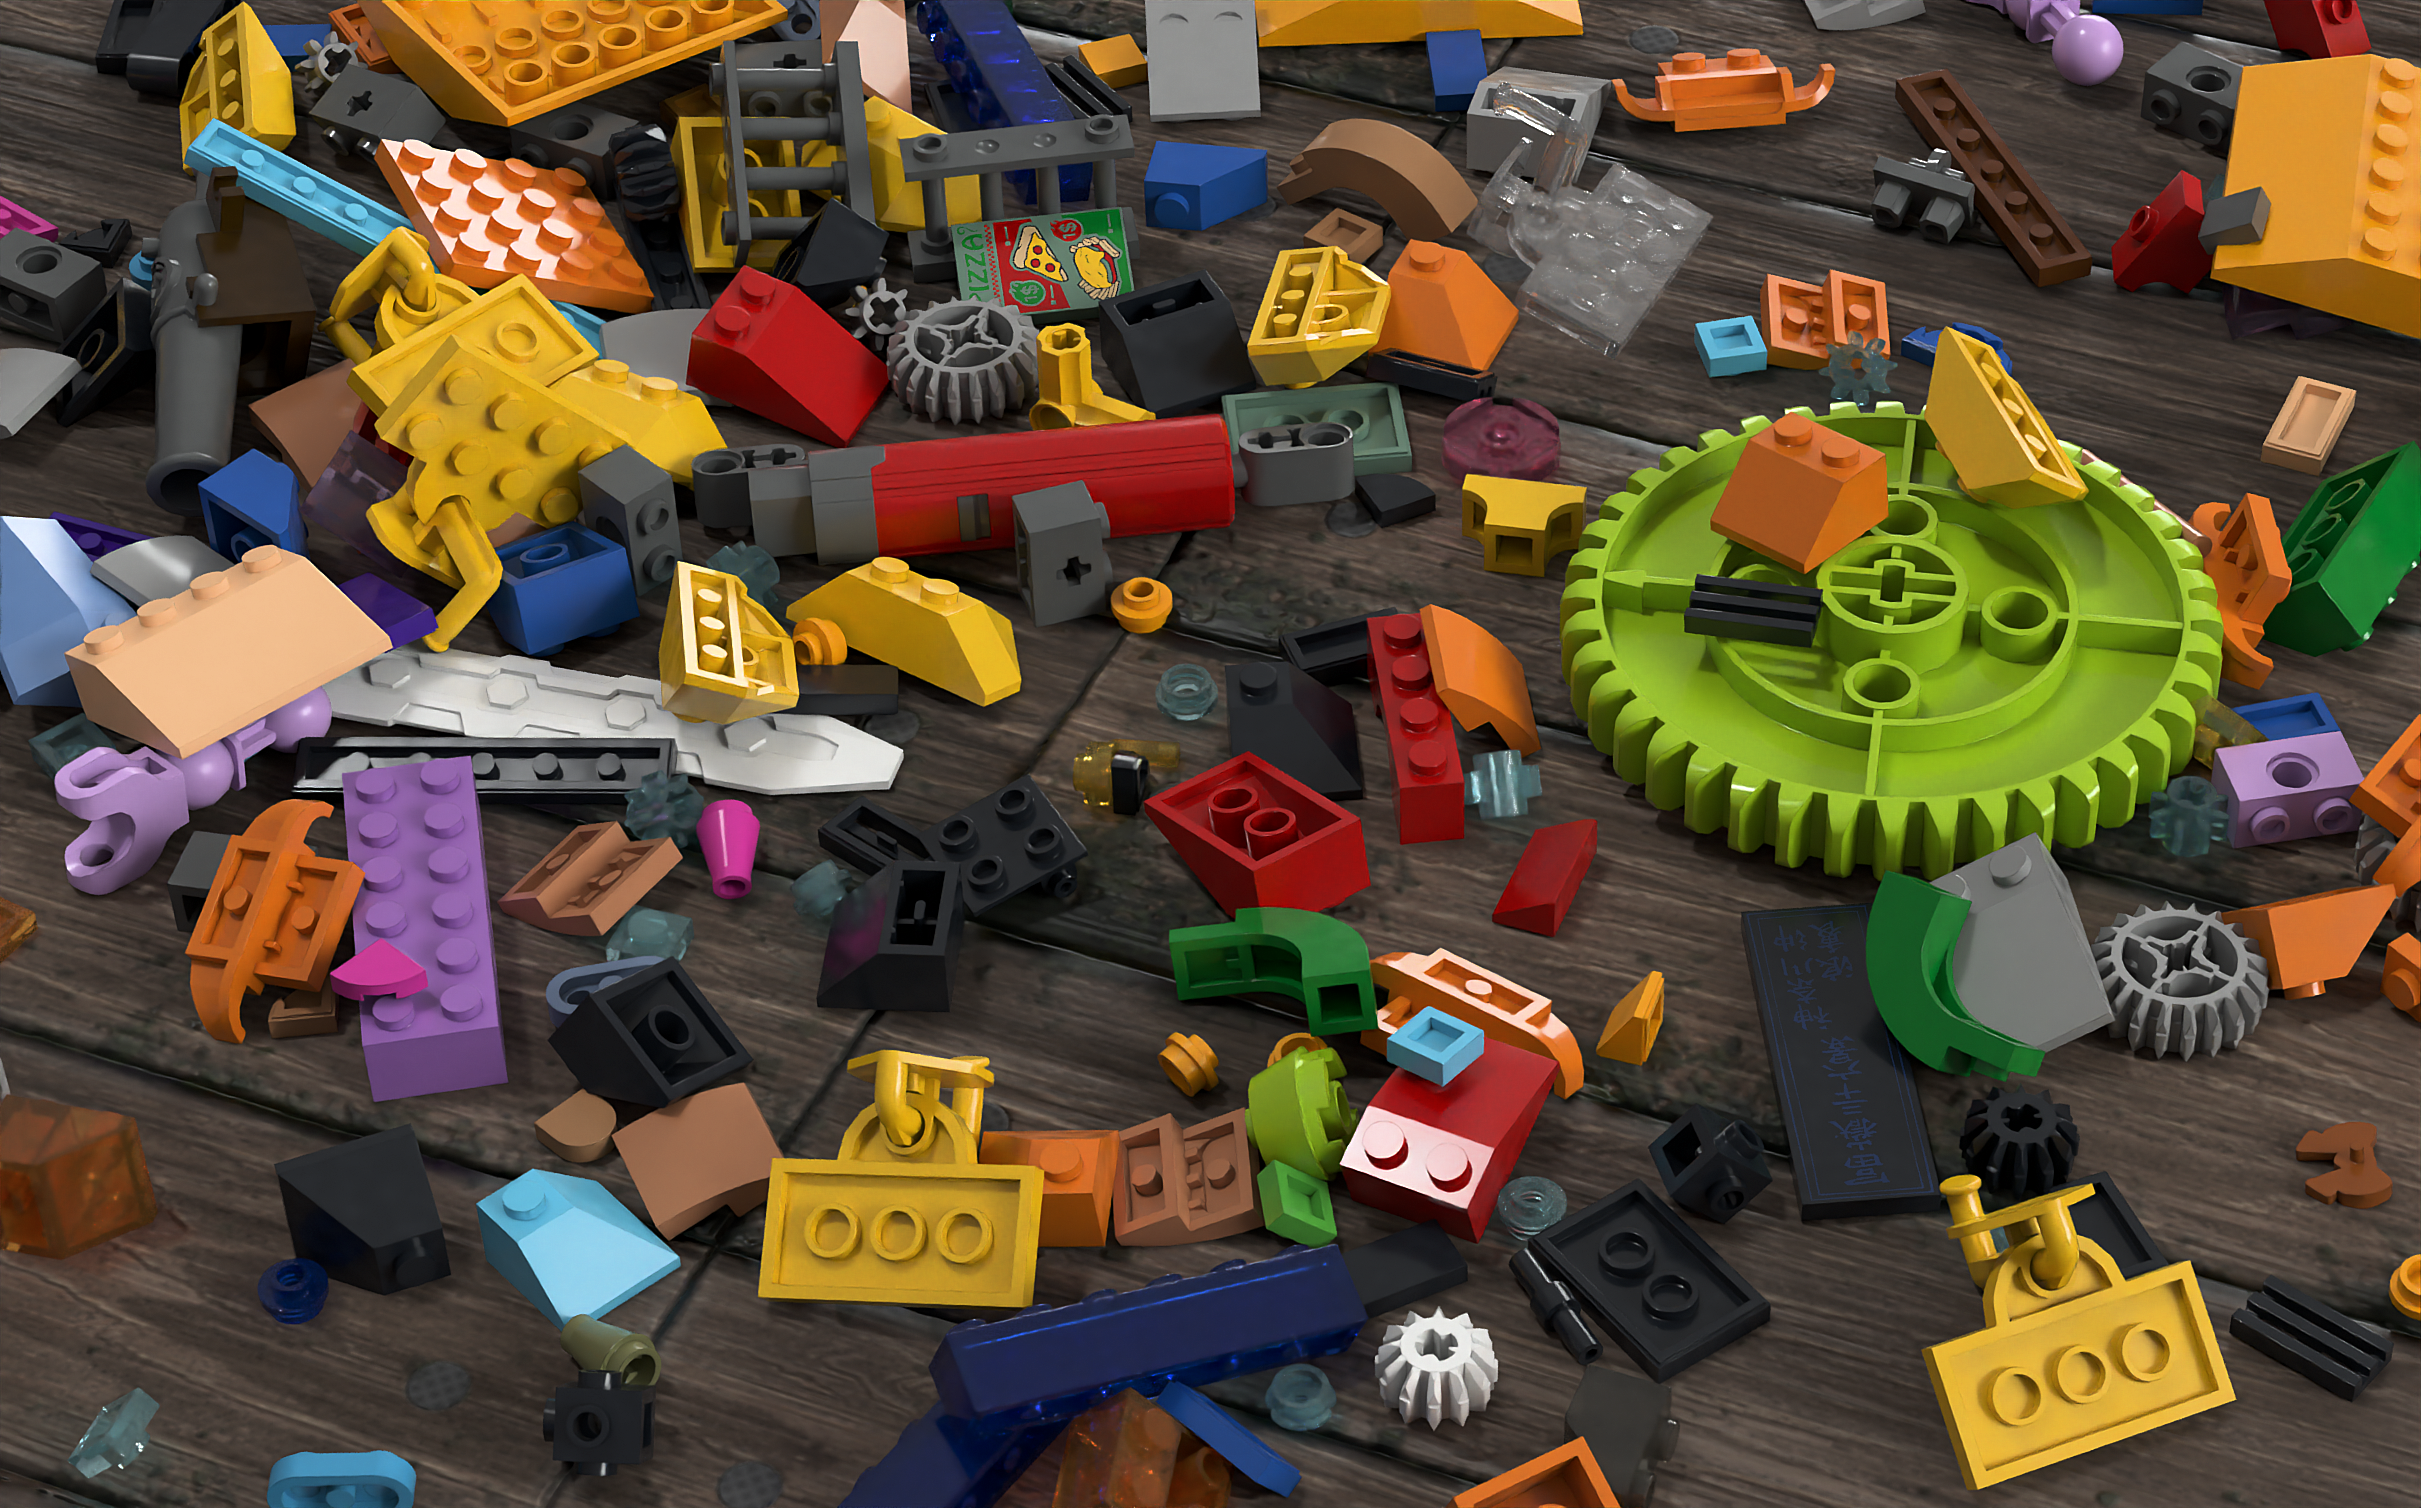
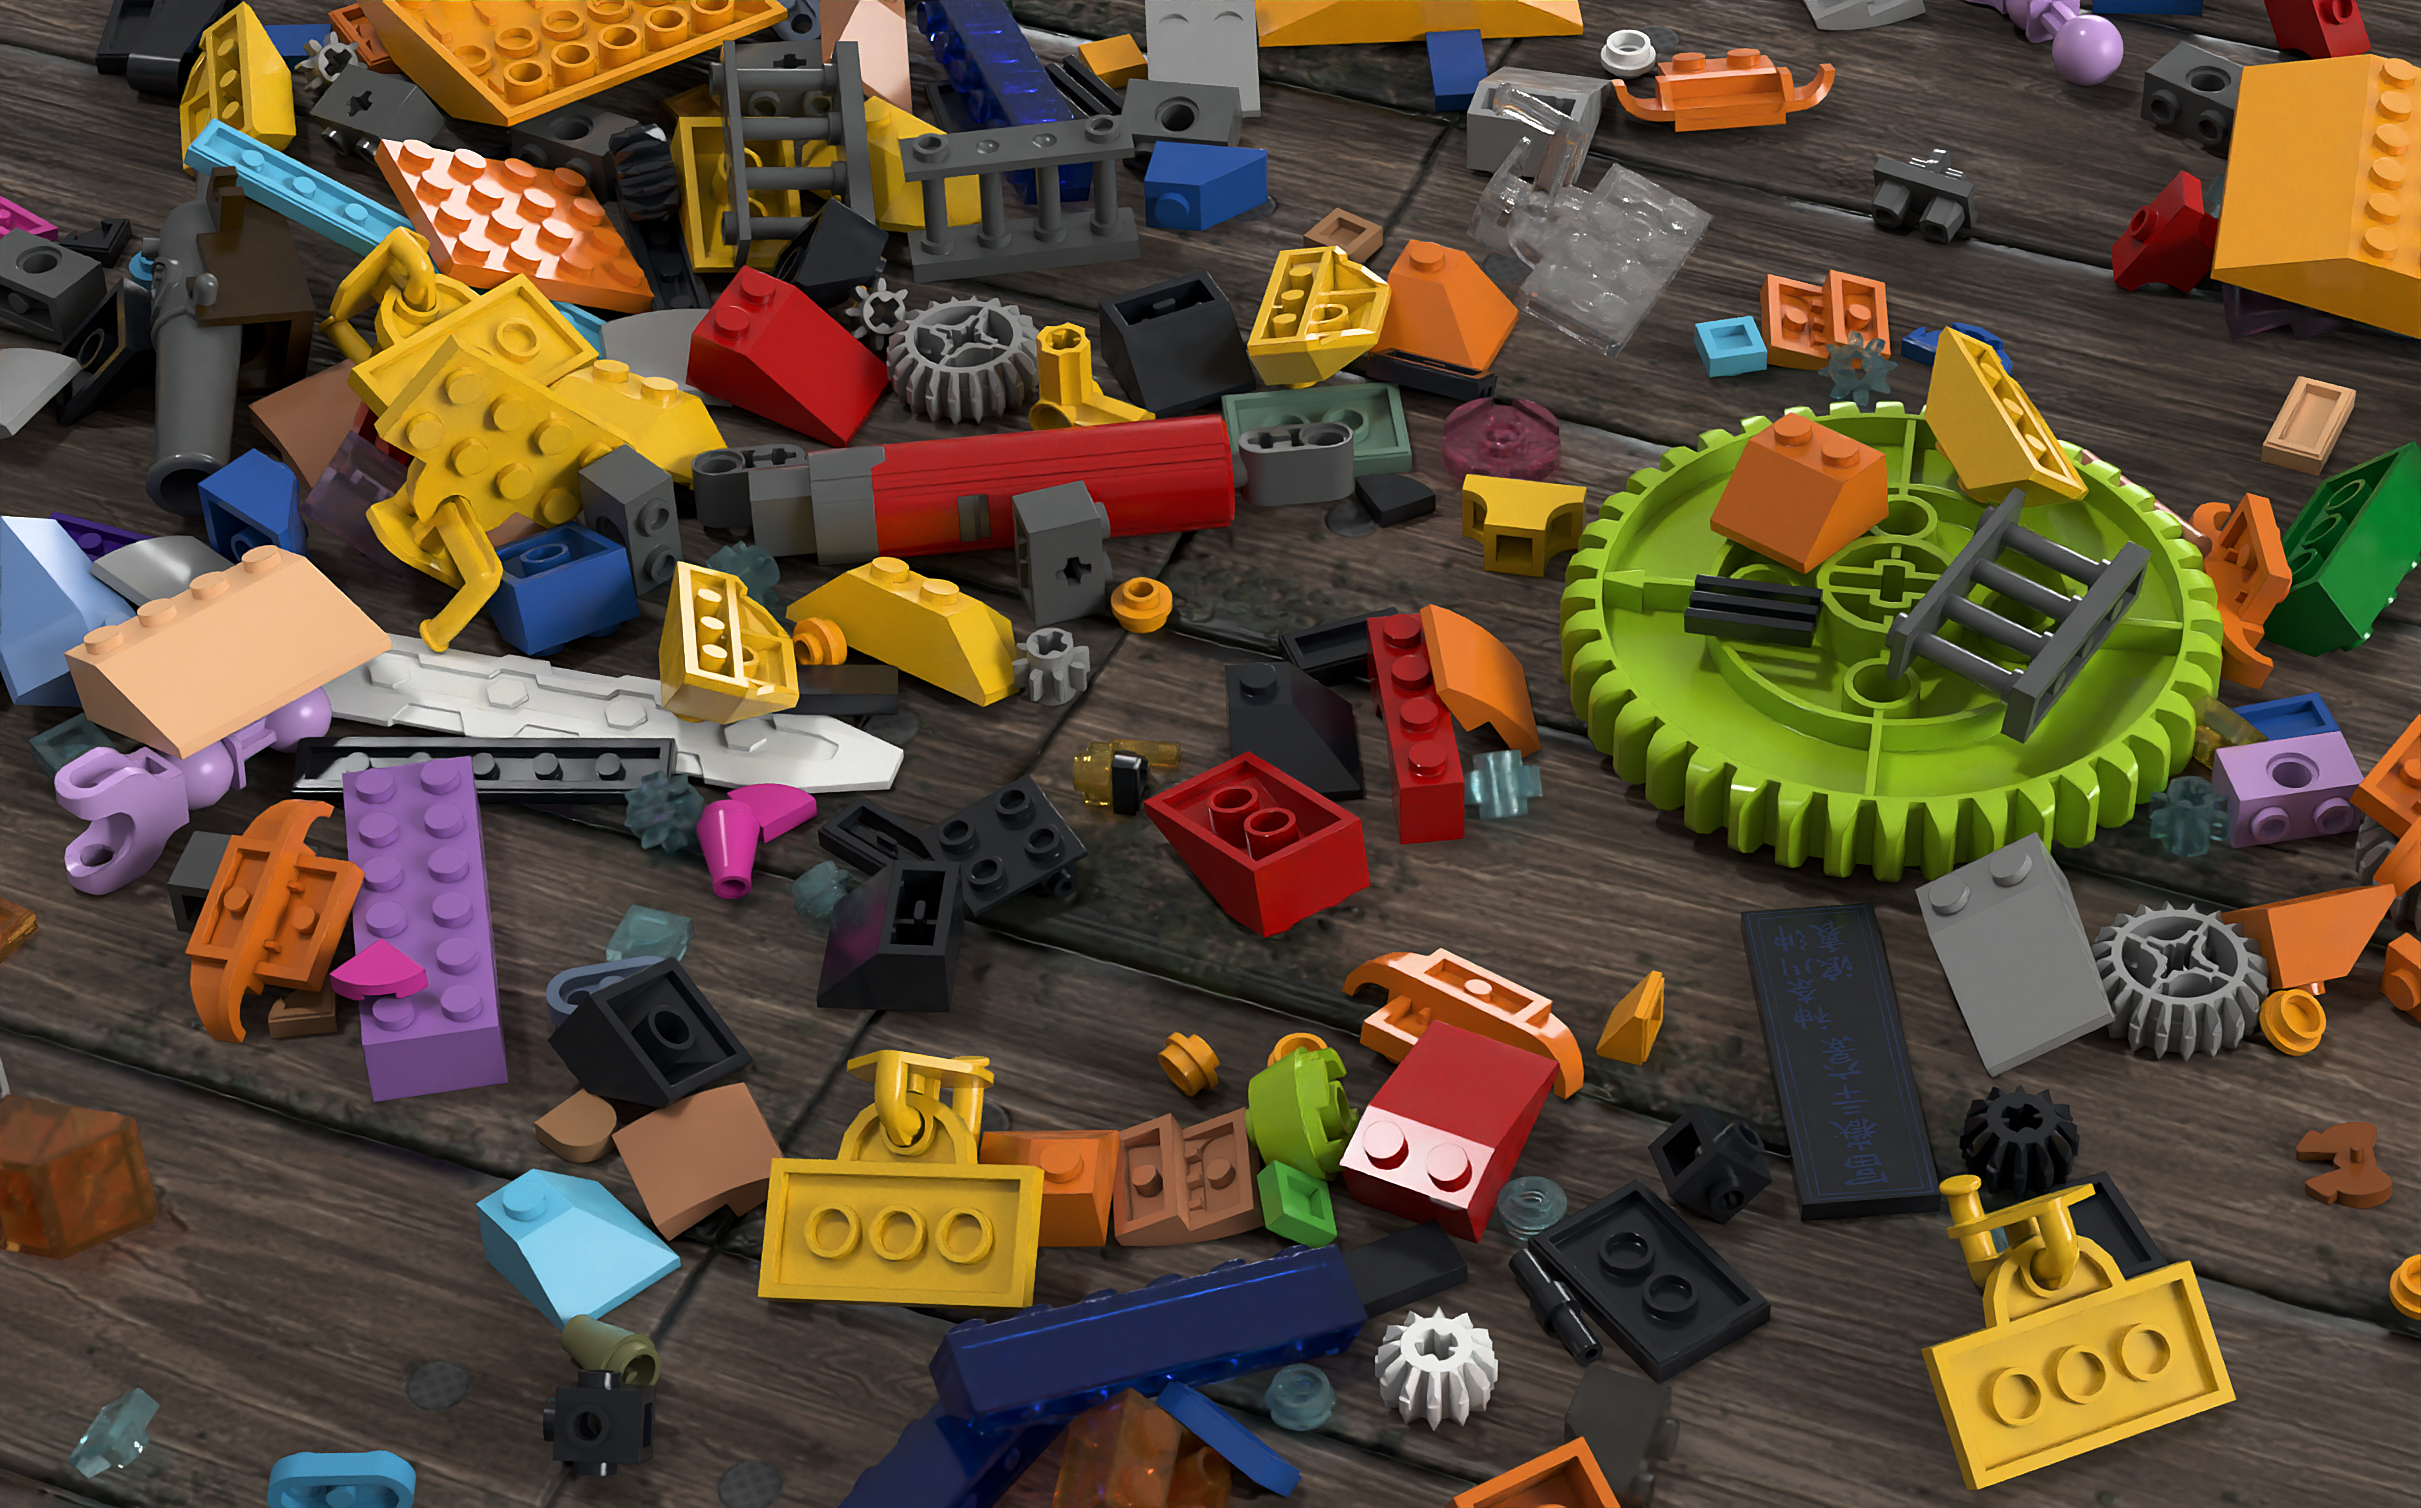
clear blue plate [257,1258,329,1324] -> none
black slope [274,1123,451,1296] -> none
dark purple tile [336,572,438,653] -> none
nougat slope [497,821,683,936] -> none
tile [951,207,1135,325] -> none
clear light blue plate [1155,664,1218,721] -> none
green arch [1169,907,1379,1037] -> none
medium nougat arch [1276,119,1480,242] -> none
medium azure plate [1387,1006,1484,1087] -> none
red slope [1492,819,1598,937] -> none
green arch [1866,870,2046,1082] -> none
reddish brown plate [1895,68,2092,288] -> none
dark grey tile [2198,186,2271,255] -> none
black tile [2229,1275,2394,1403] -> none
none -> dark pink tile [727,783,817,843]
none -> light grey gear [1012,628,1090,706]
none -> dark grey brick [1121,78,1243,170]
none -> white plate [1601,30,1656,79]
none -> dark grey fence [1885,487,2151,744]
none -> light orange plate [2259,989,2326,1056]

